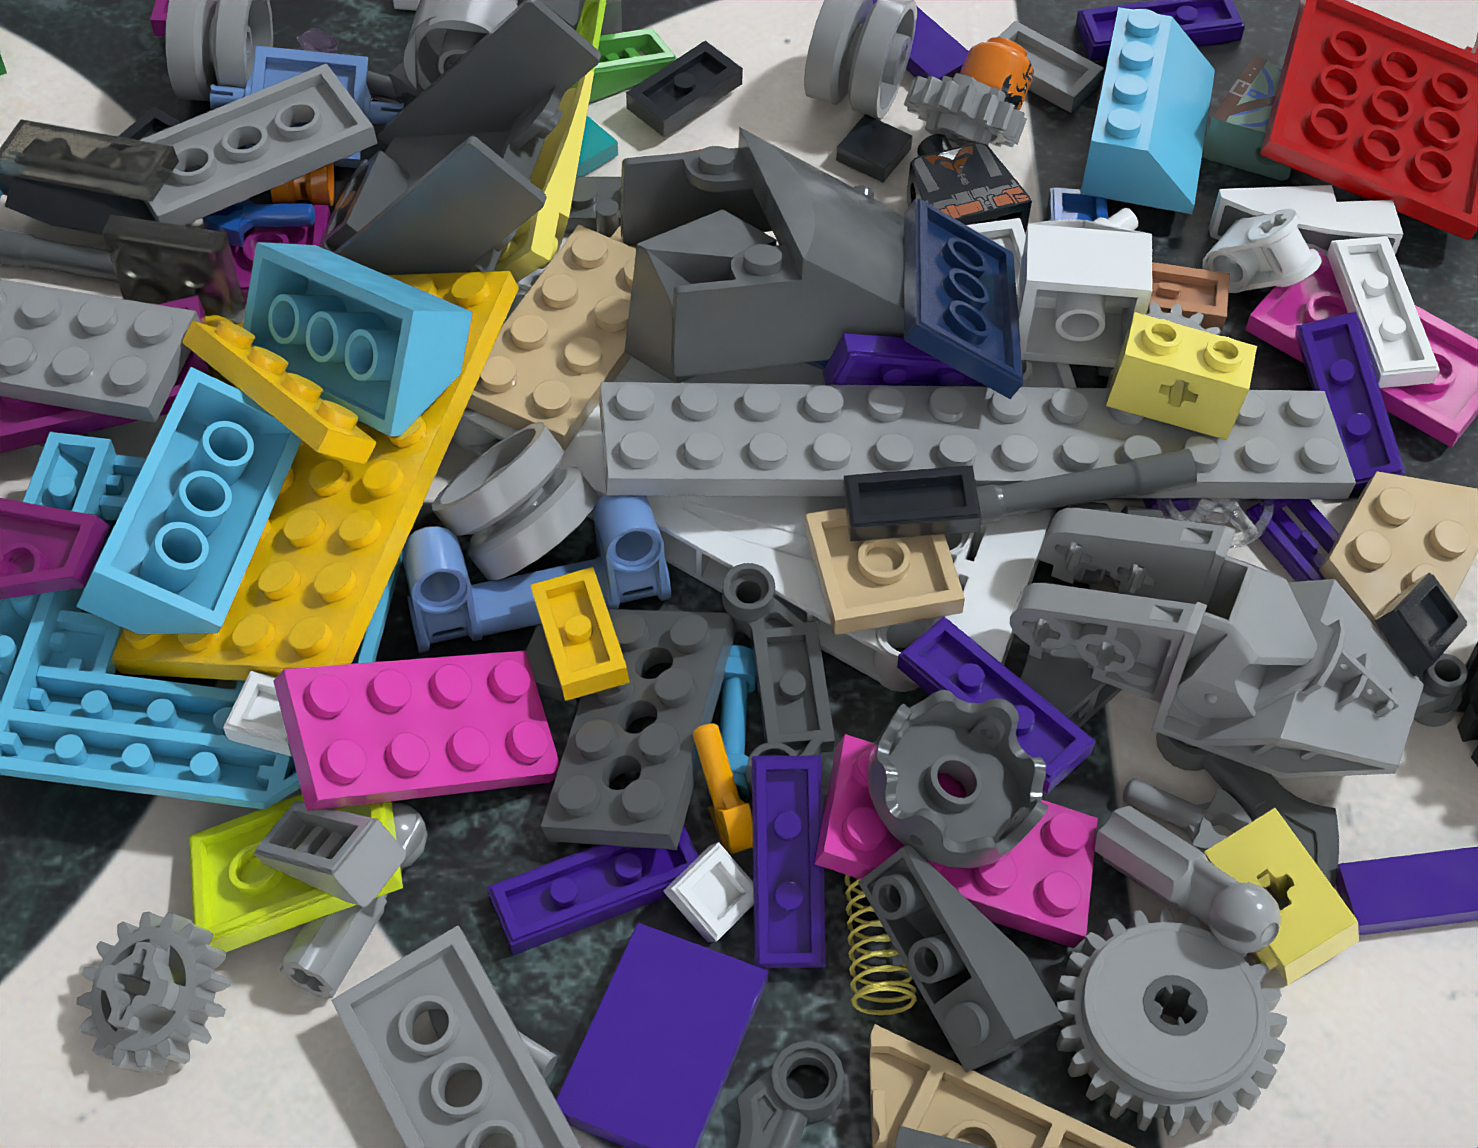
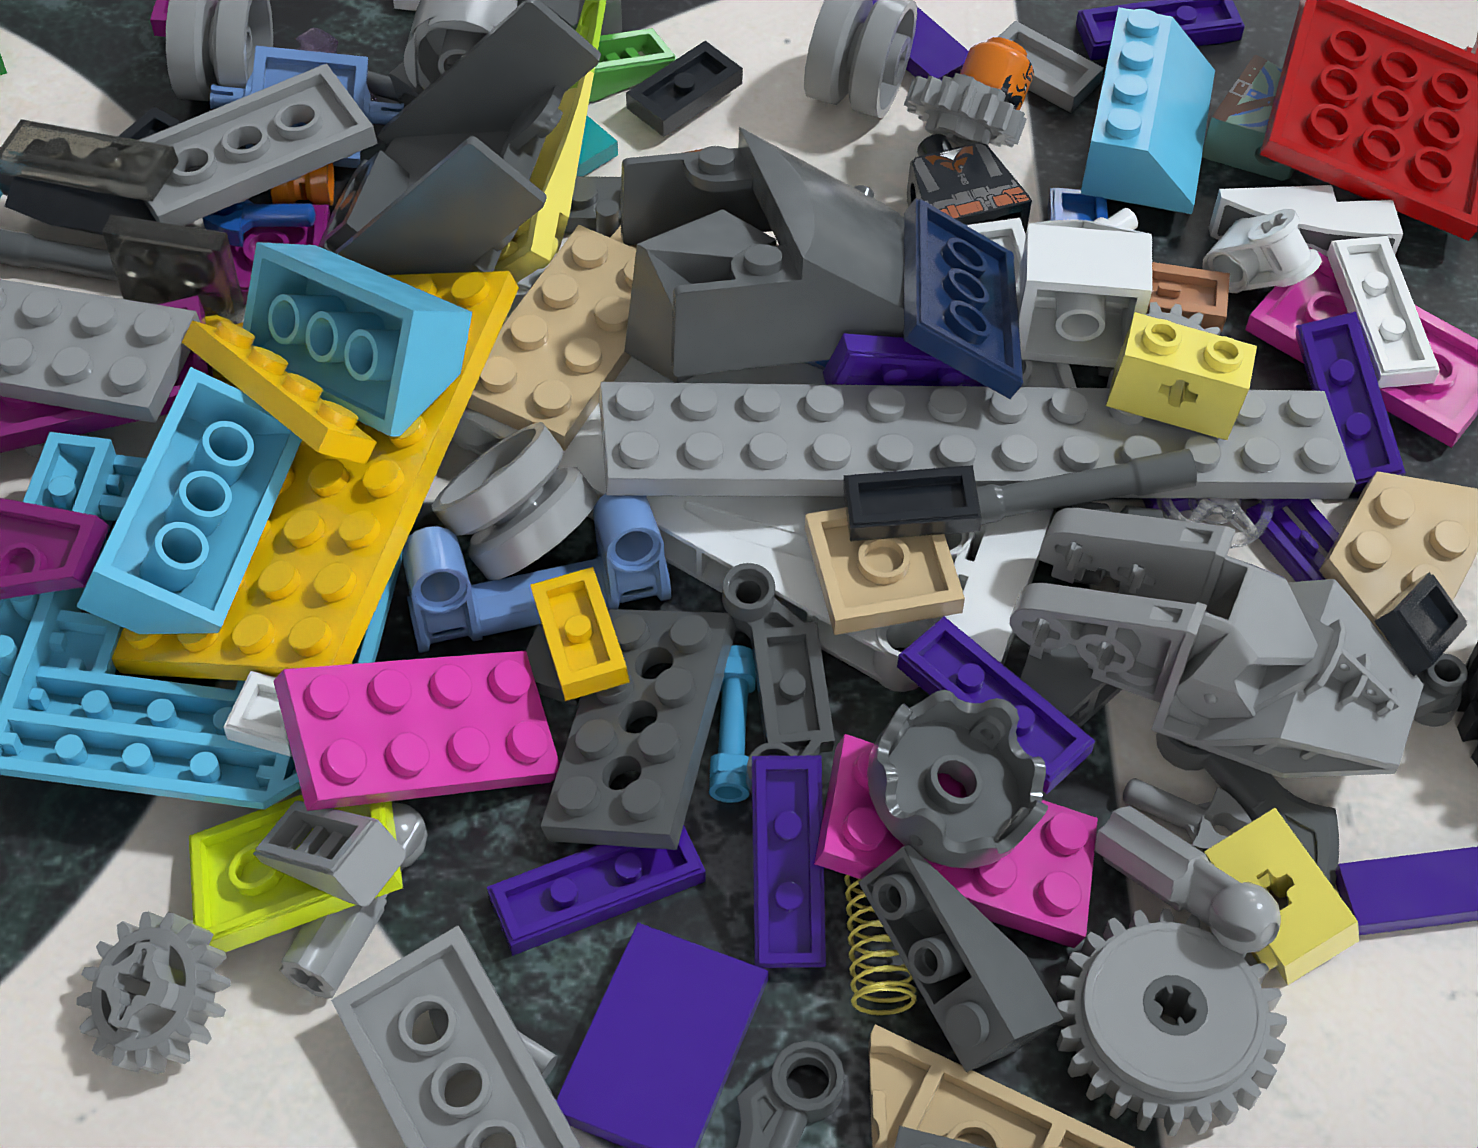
white tile [663,842,753,943] -> none
light orange bar [692,723,753,855] -> none
black tile [836,114,913,183] -> none

